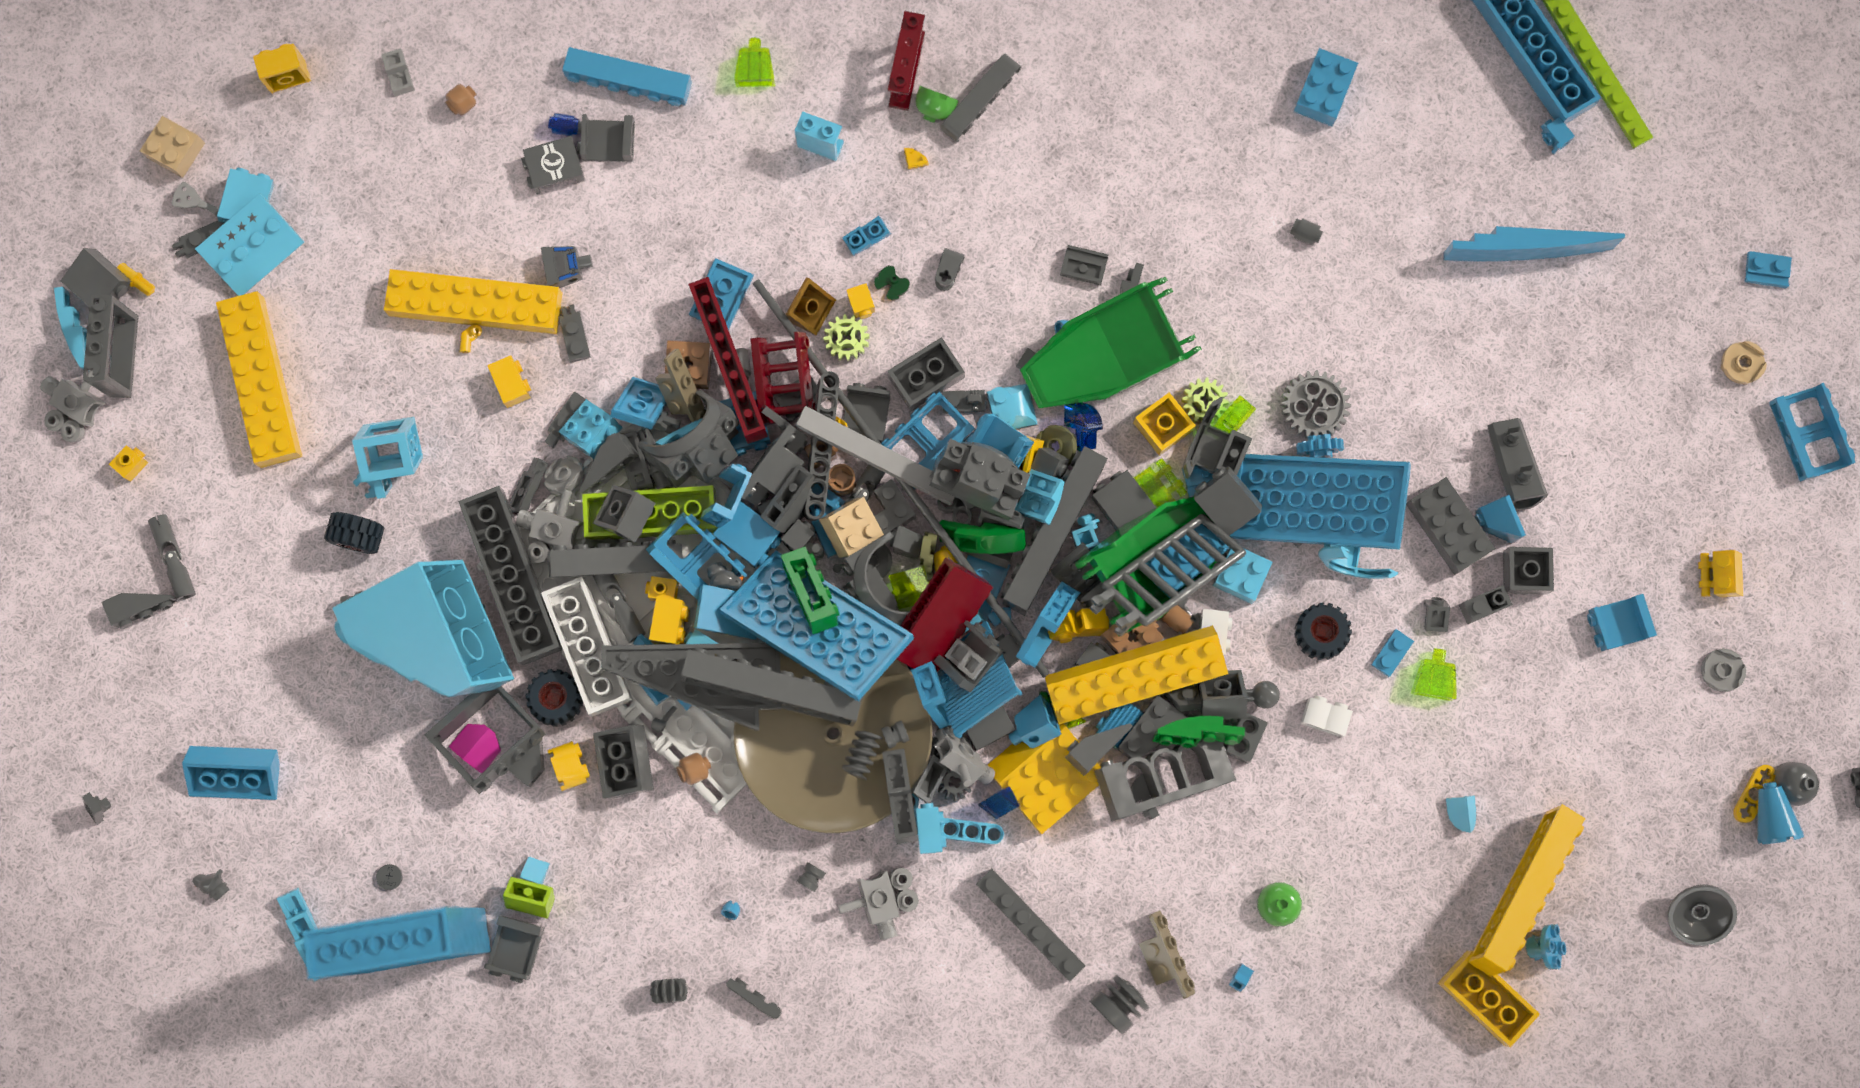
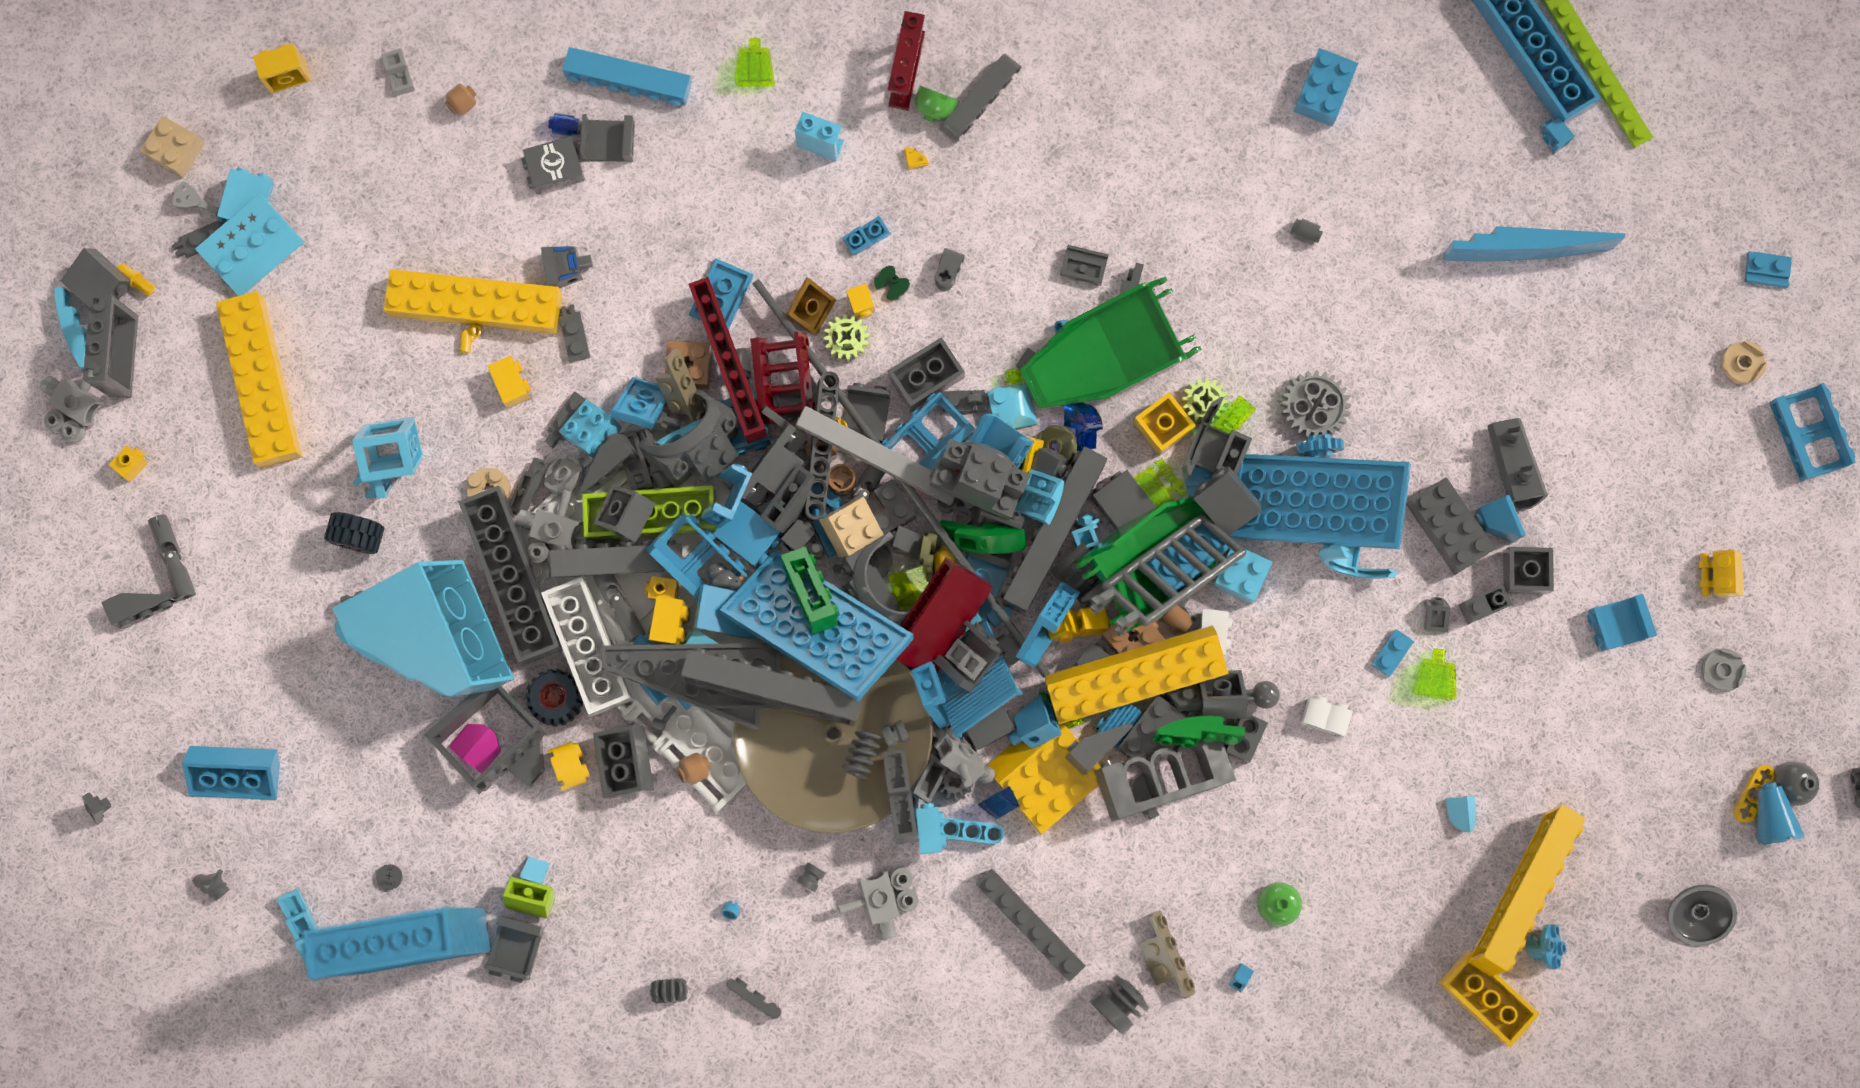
black wheel [1294,602,1352,660] -> none
none -> tan plate [467,468,511,499]
none -> clear neon green bush [1004,369,1023,384]

